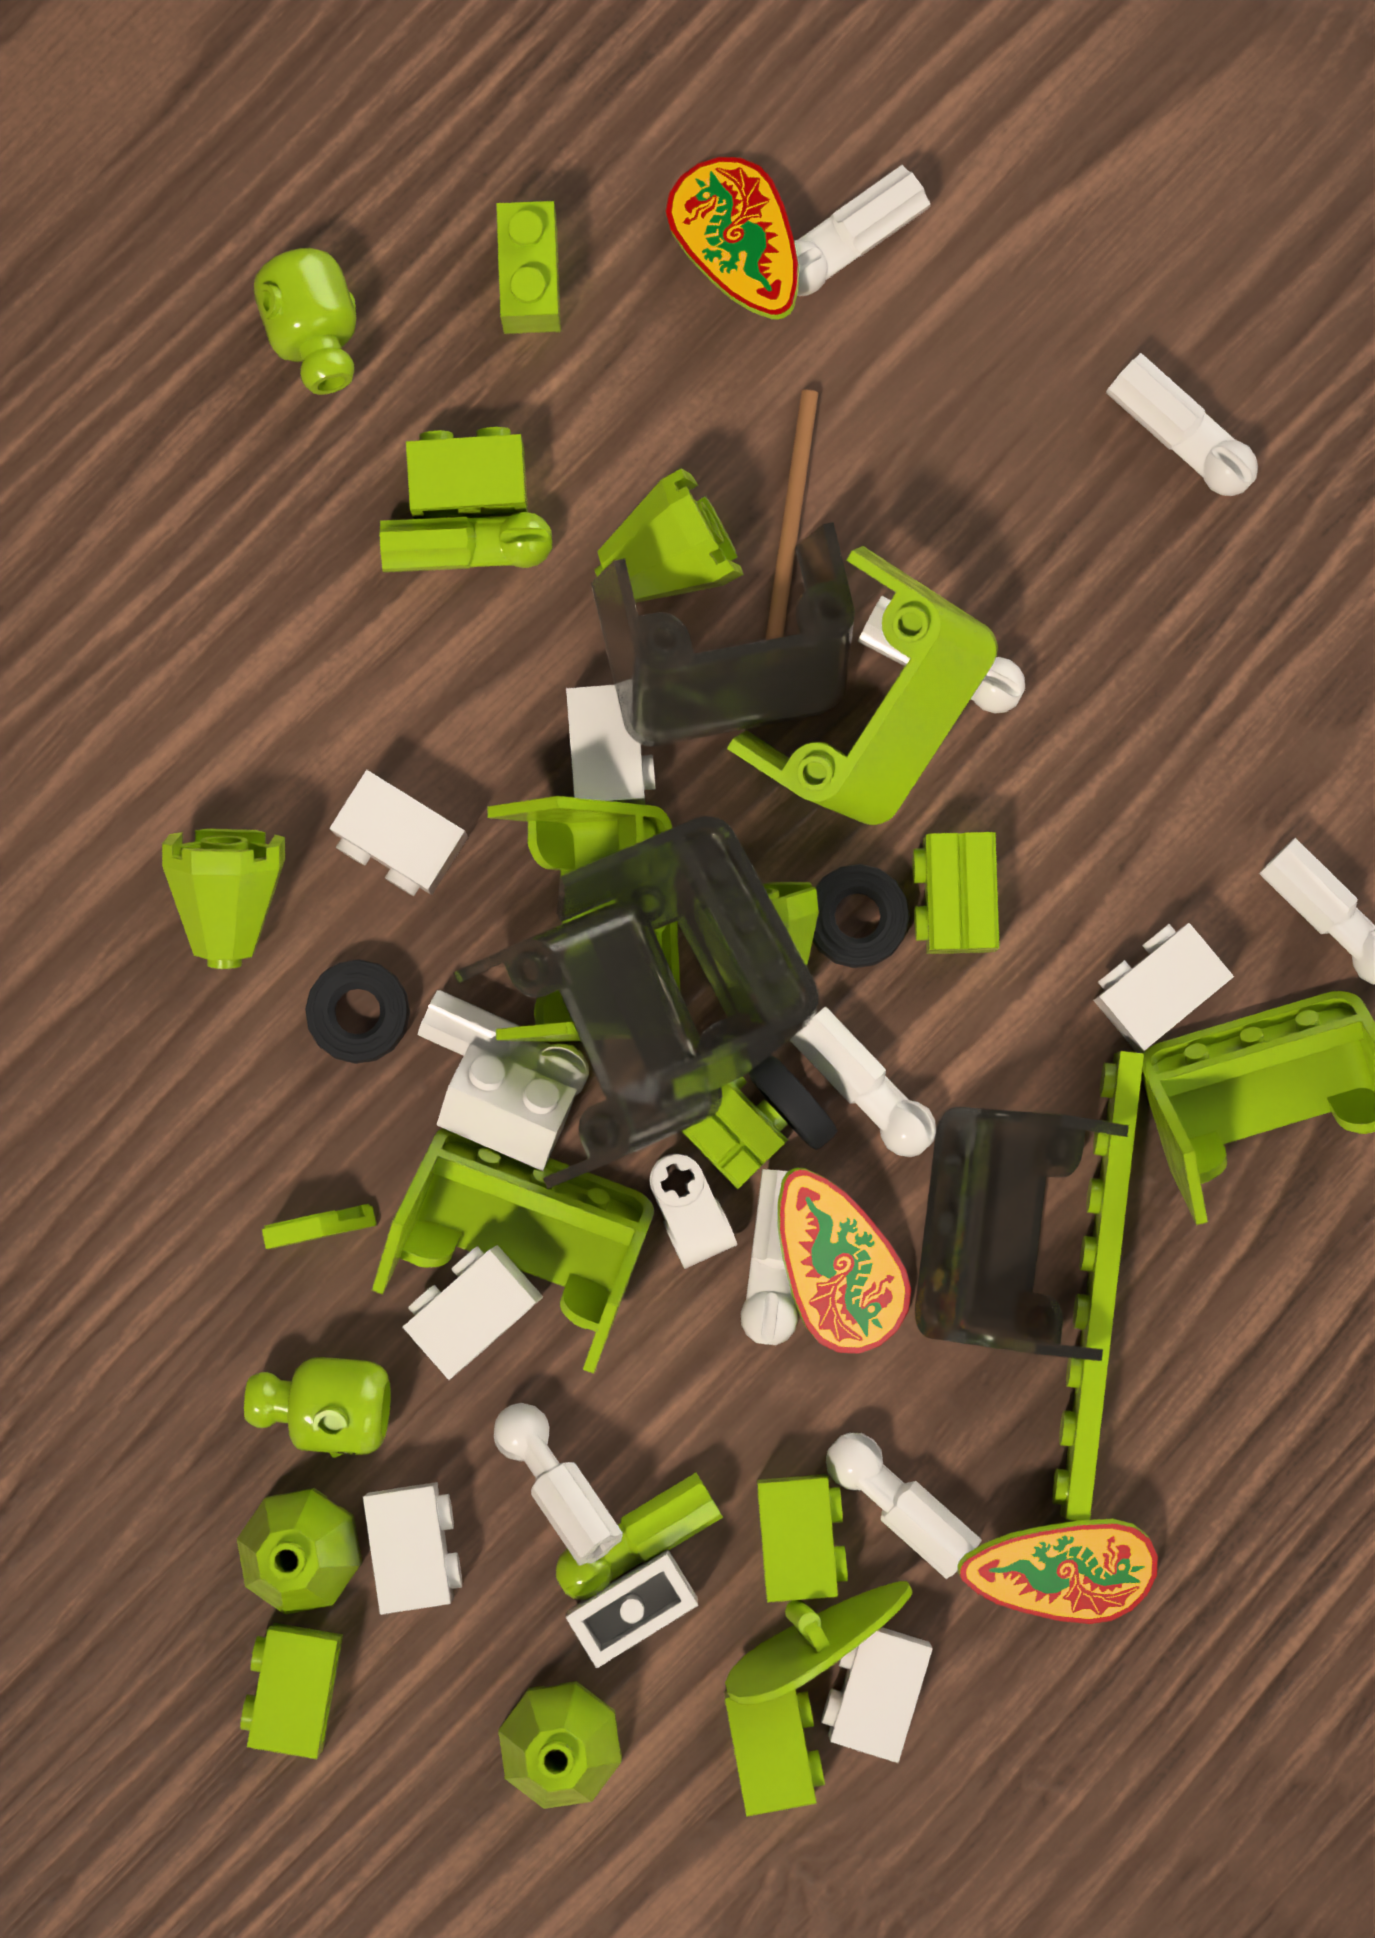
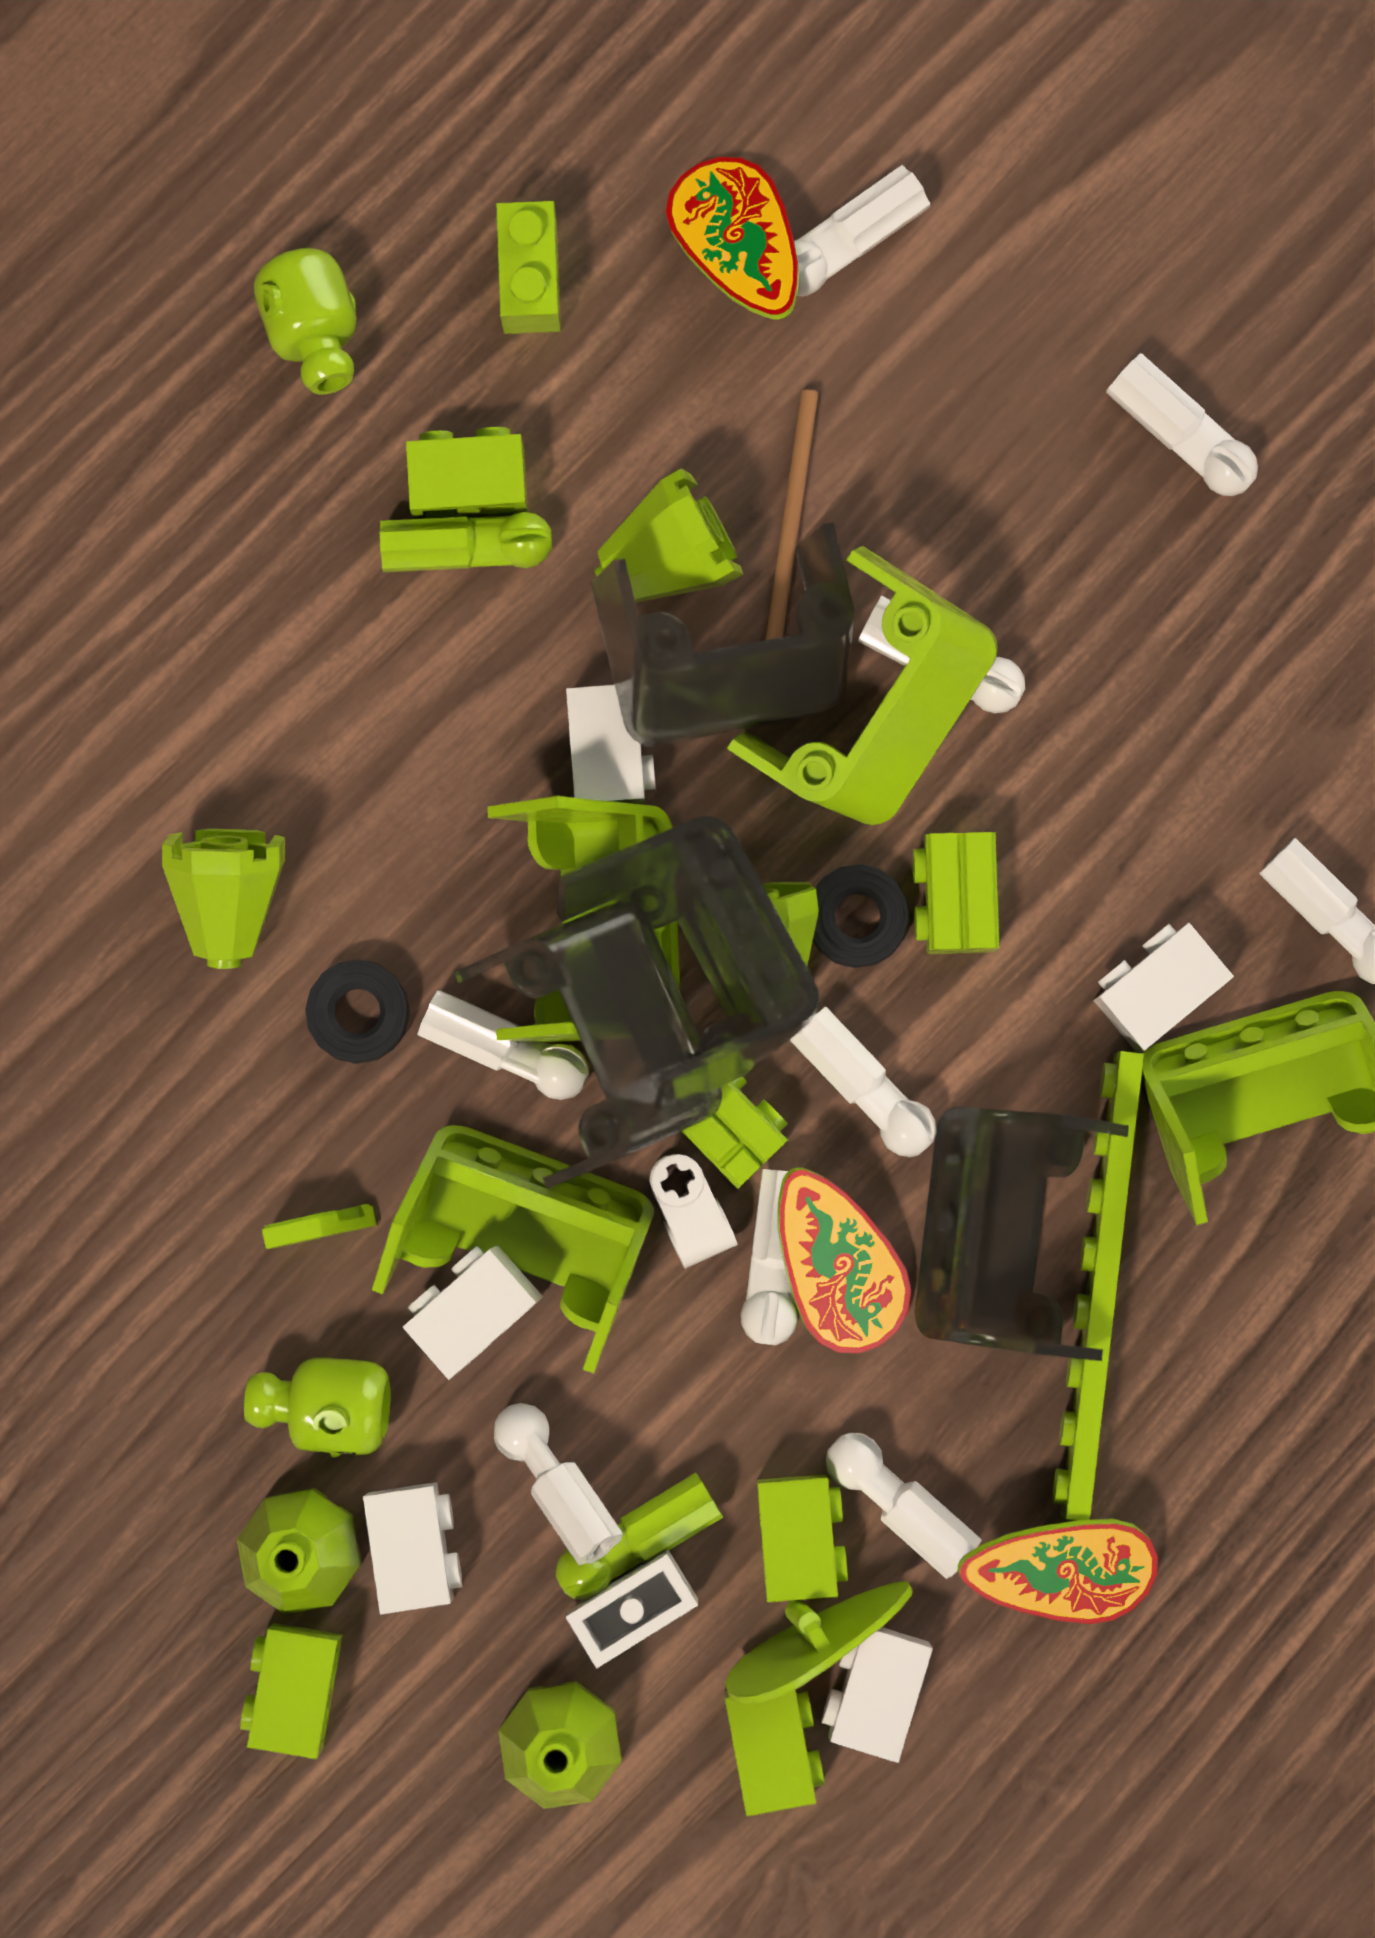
white brick [329,770,468,896] -> none
white brick [437,1044,577,1171] -> none
black tyre [748,1055,837,1150] -> none

